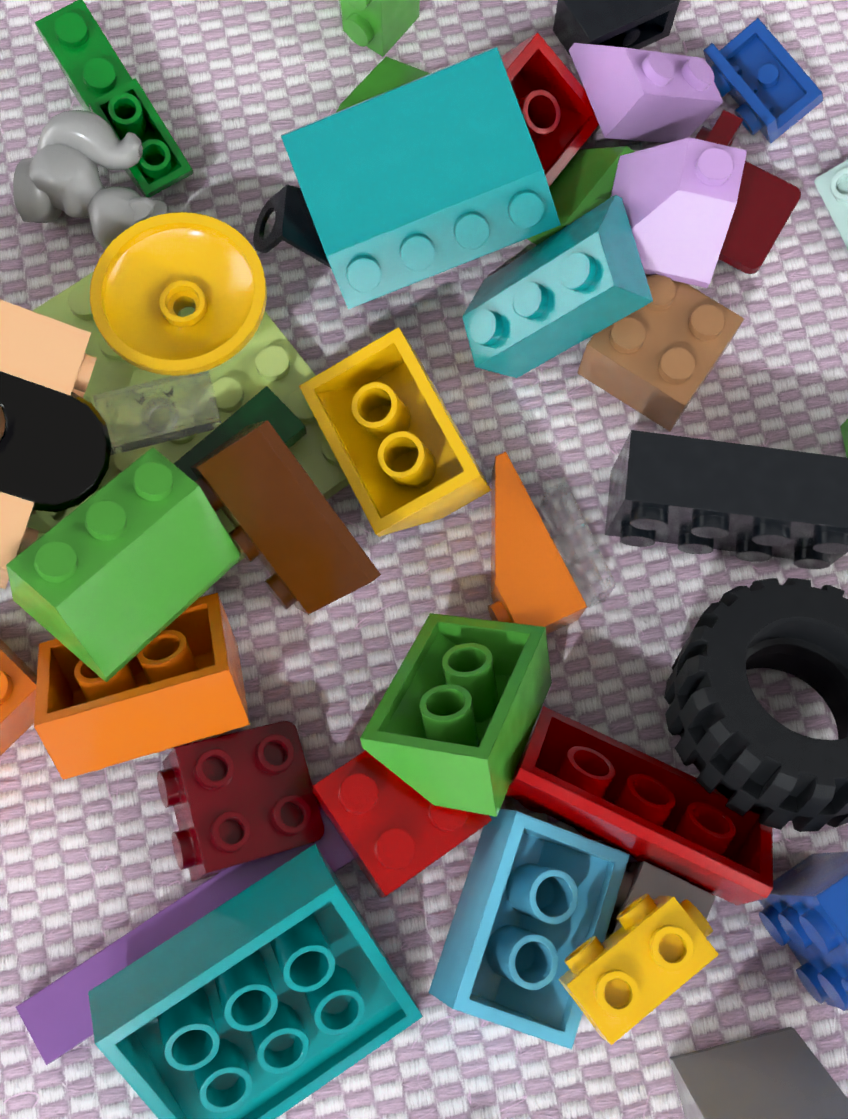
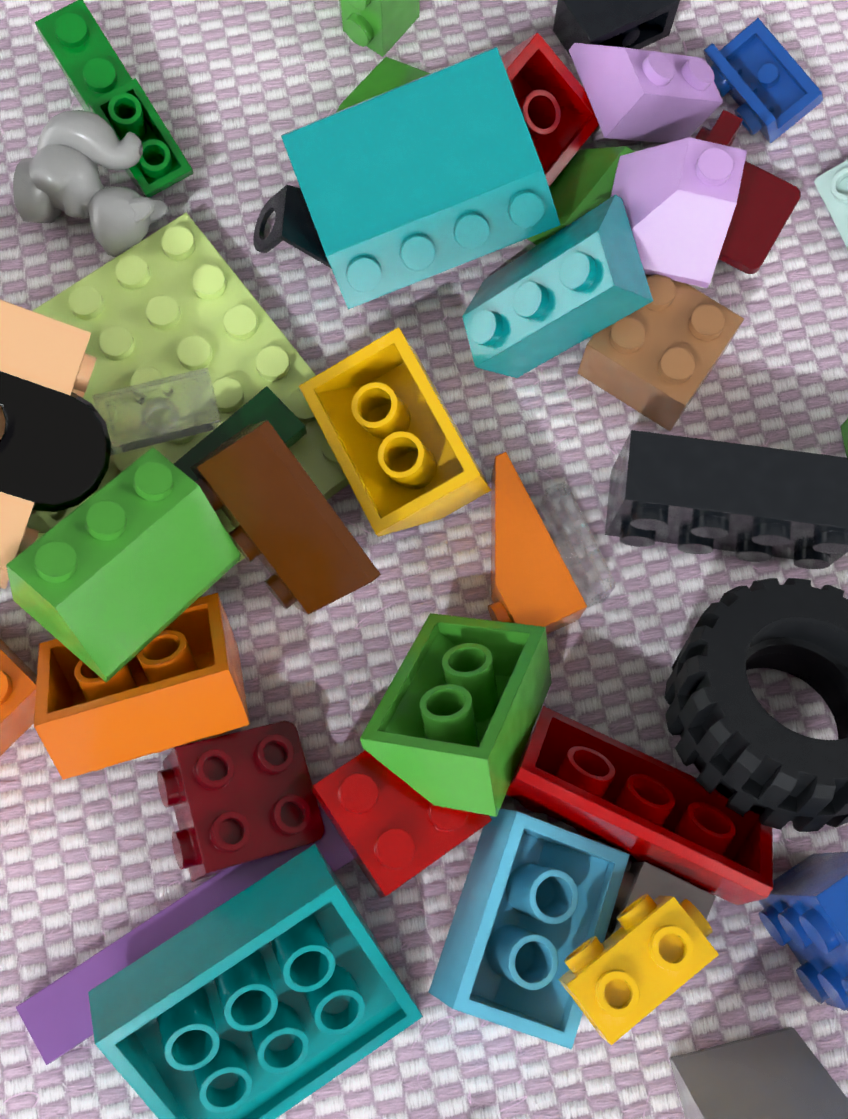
yellow dish [90,212,267,376] -> none

